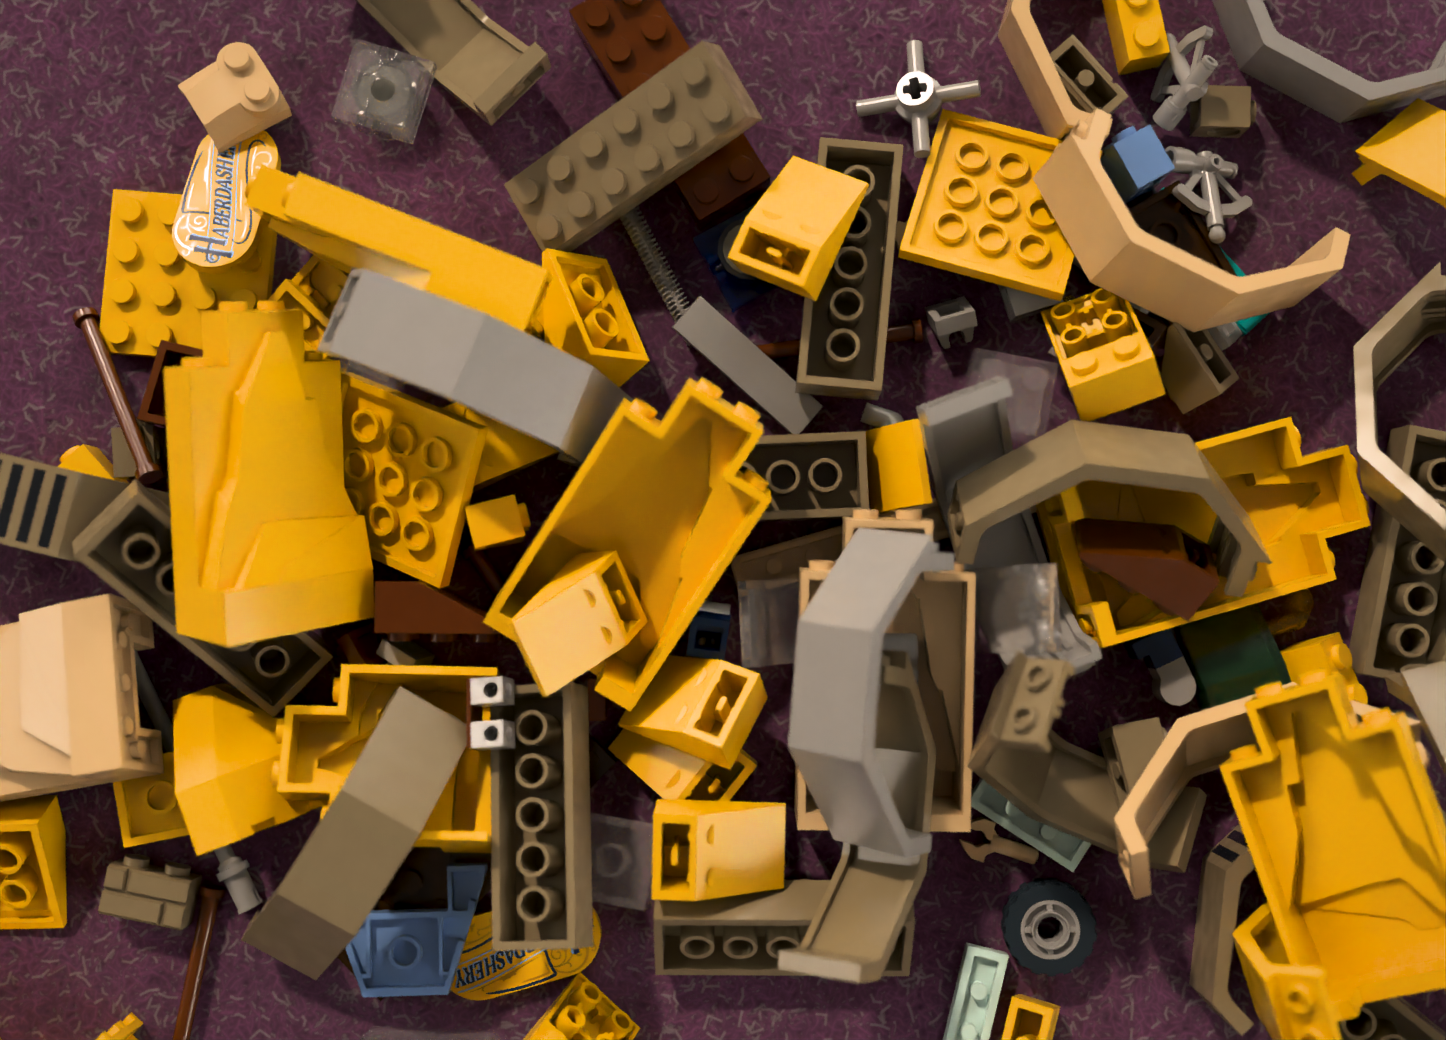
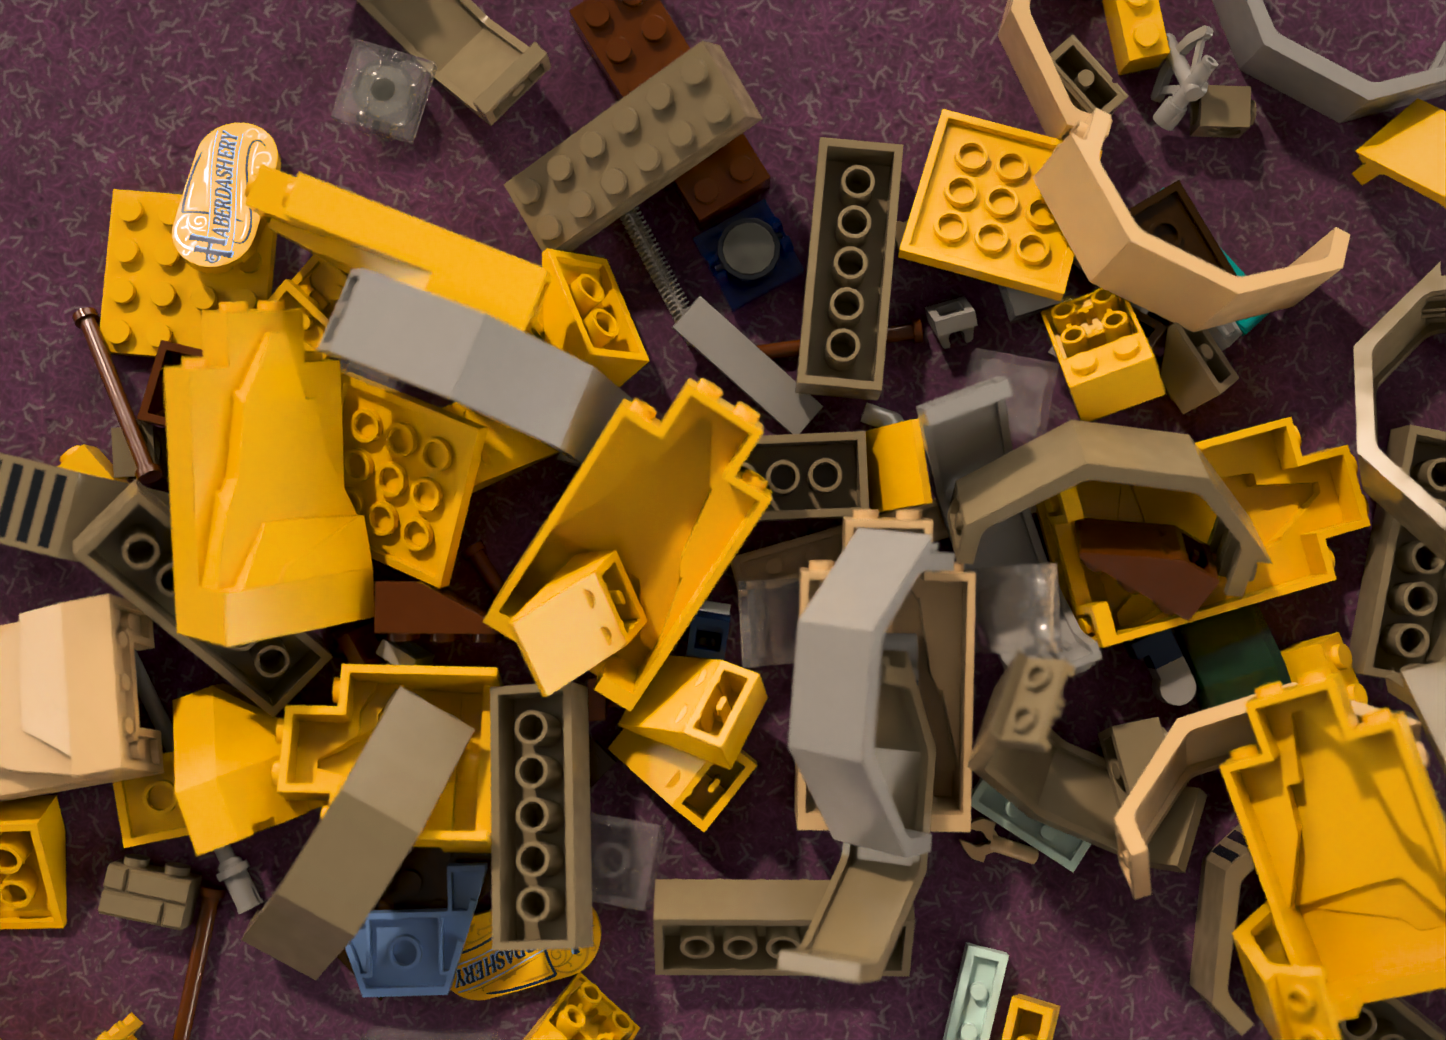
tan slope [177,42,292,153] -> none
yellow slope [464,494,531,551] -> none
flat silver piece [466,676,515,751] -> none
yellow slope [652,799,786,901] -> none
yellow slope [728,156,869,301] -> none
light grey bar [856,40,981,158] -> none
black wheel [1001,877,1097,976] -> none
medium blue brick [1100,124,1175,204] -> none
light grey piece [1165,146,1253,244] -> none
clear yellow arm [1260,588,1314,640] -> none

